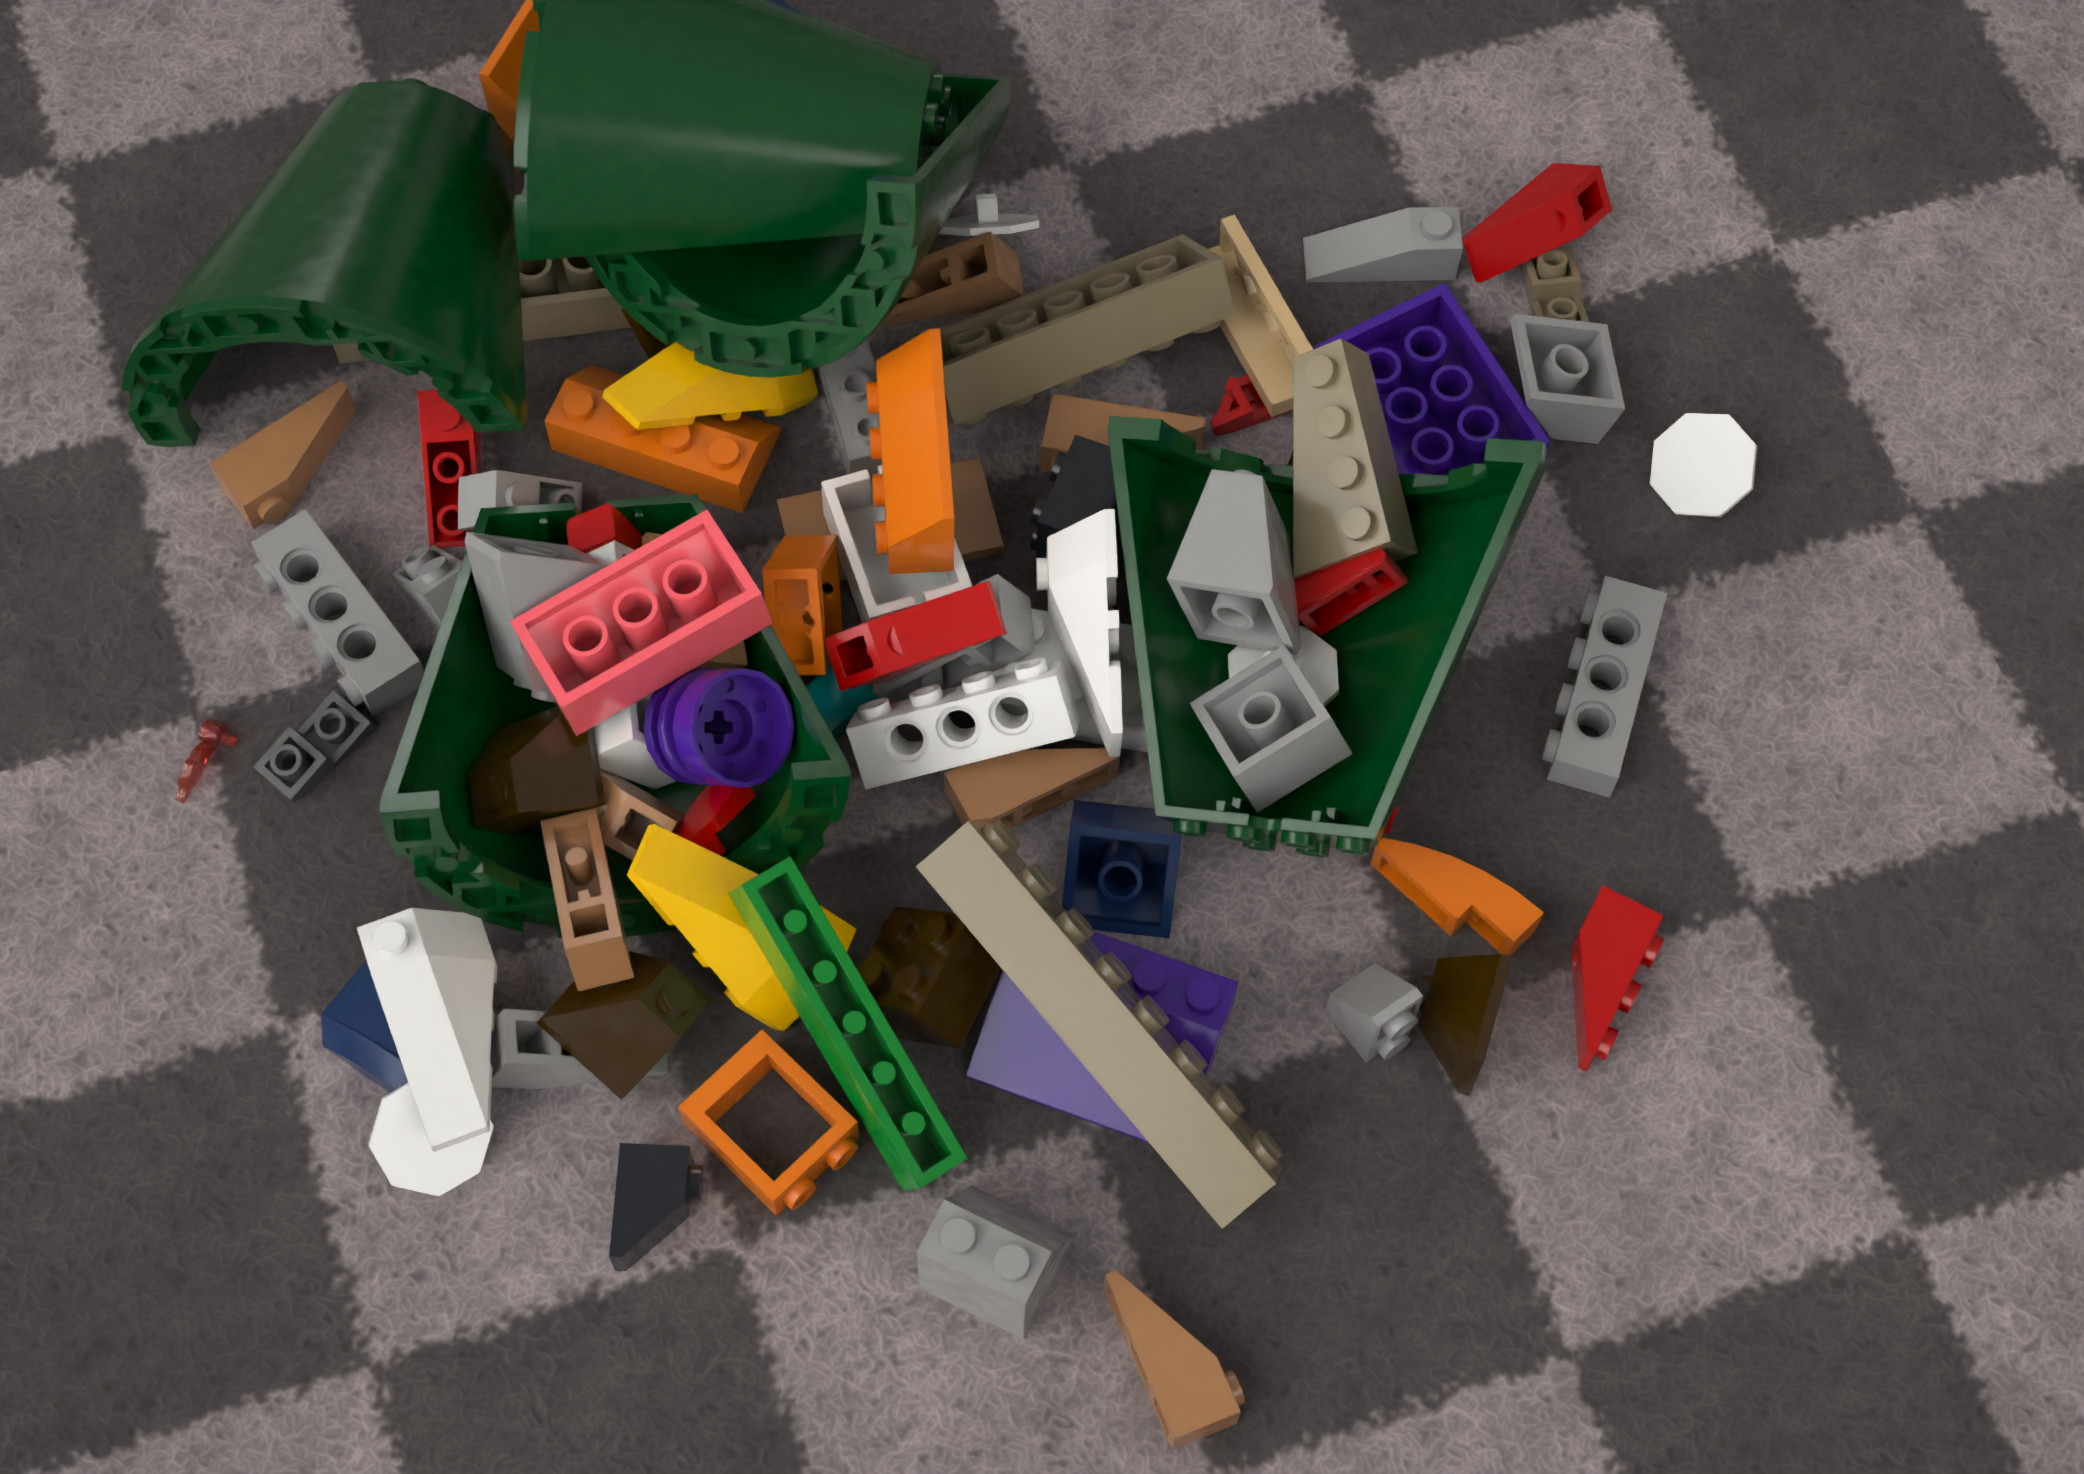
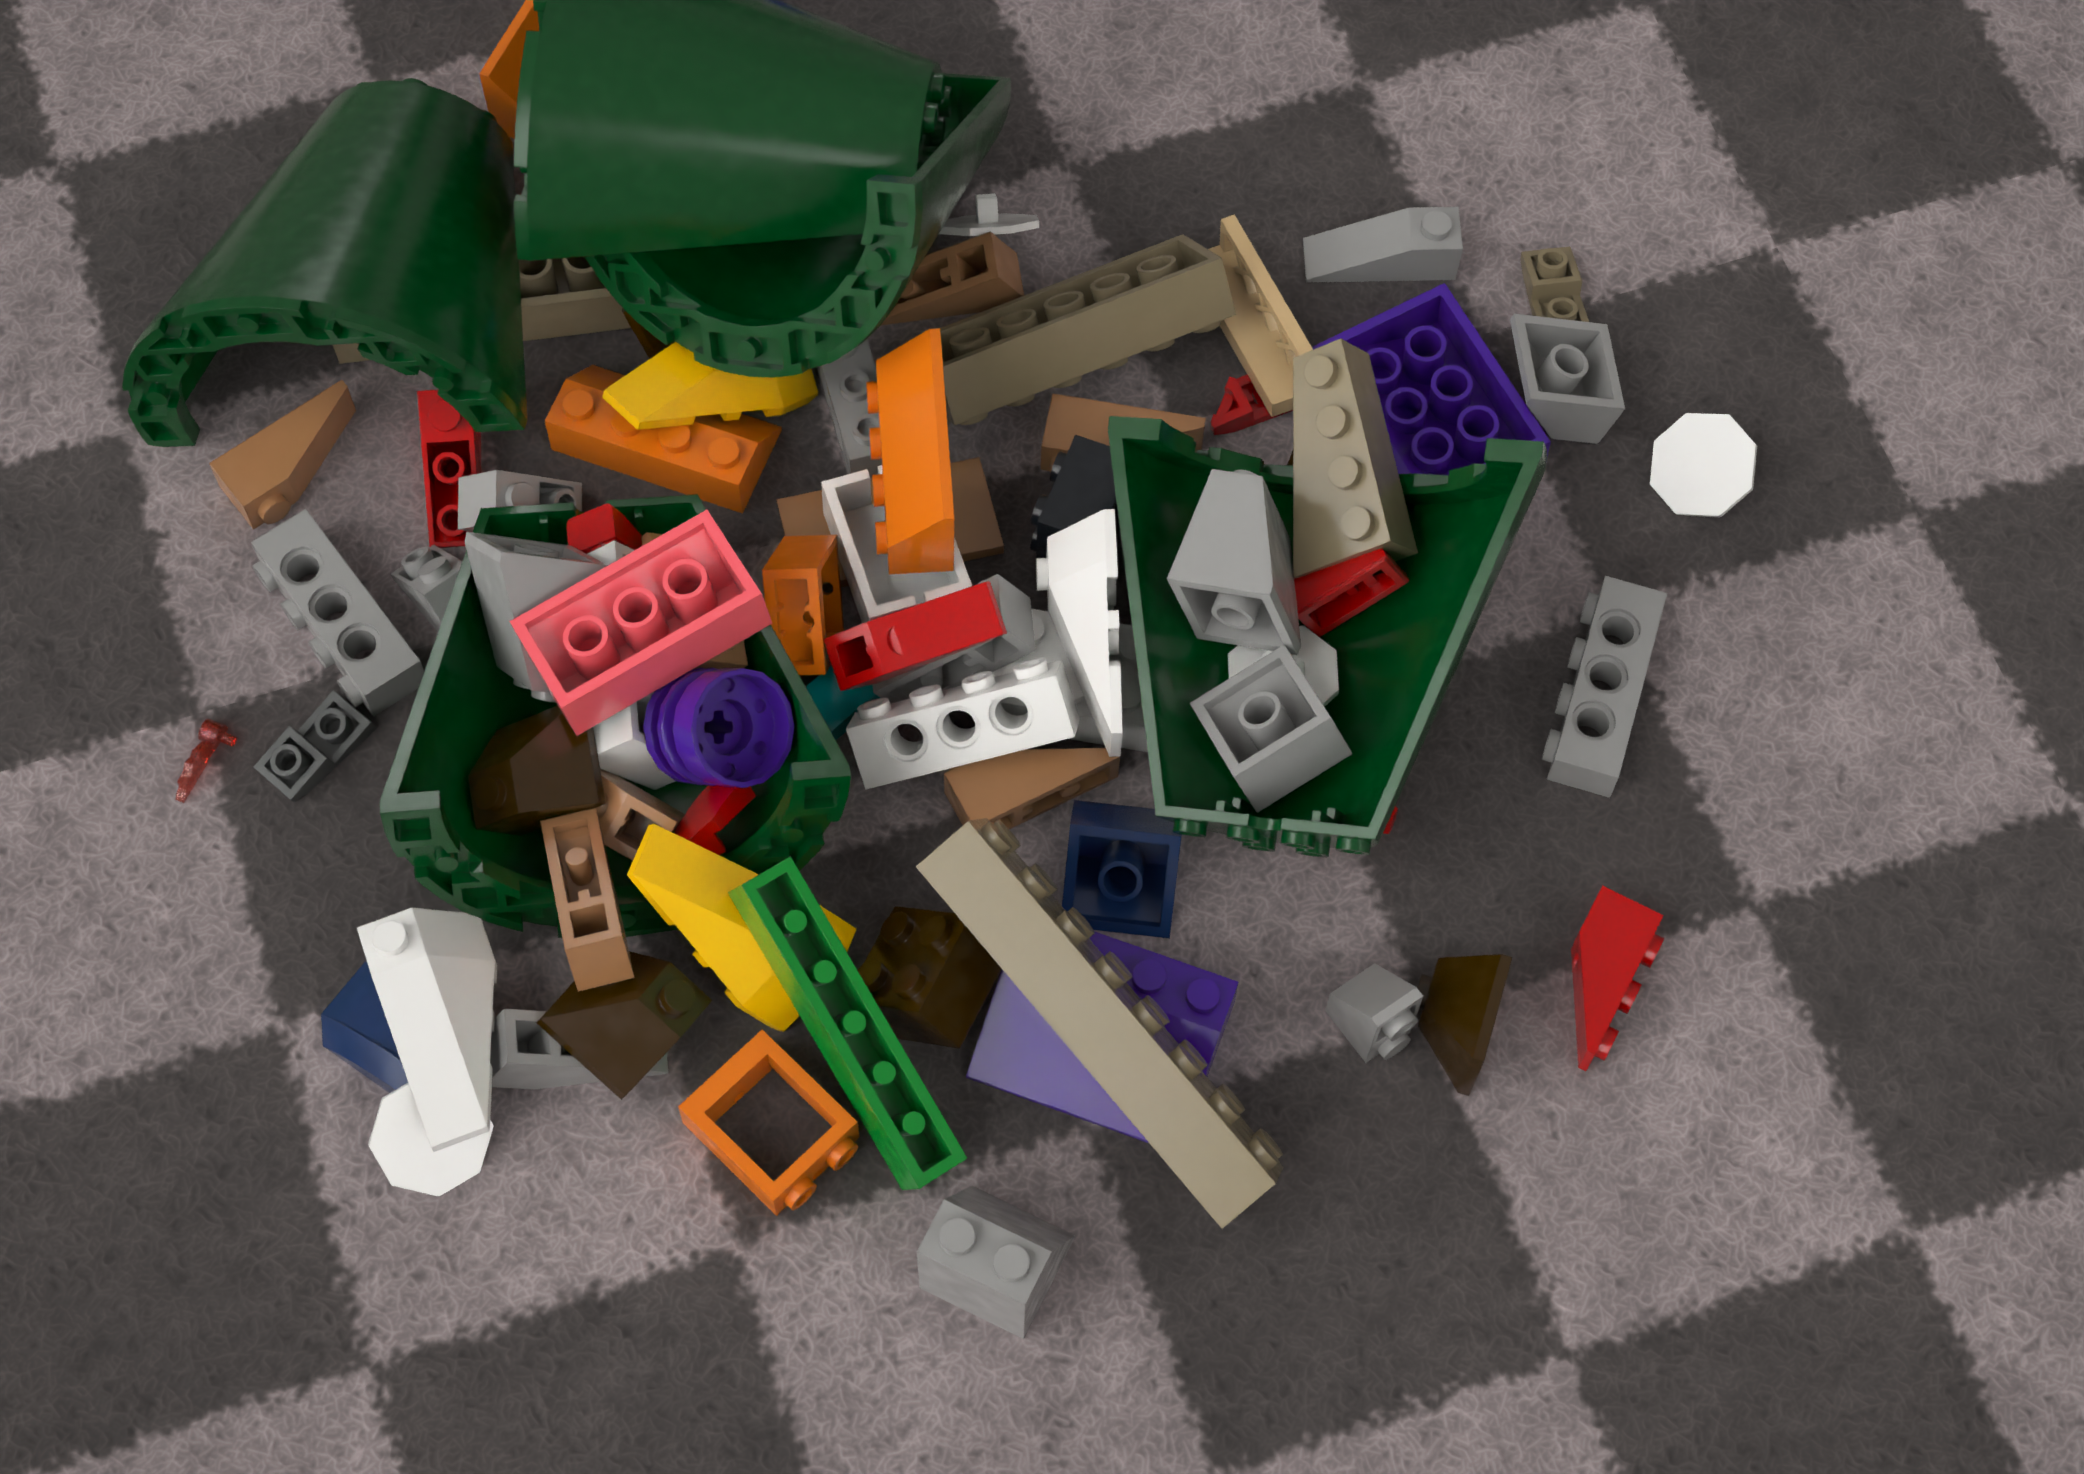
black slope [609,1143,703,1271] -> none
medium nougat slope [1103,1270,1245,1450] -> none
orange slope [1370,838,1544,956] -> none
red slope [1462,163,1612,283] -> none

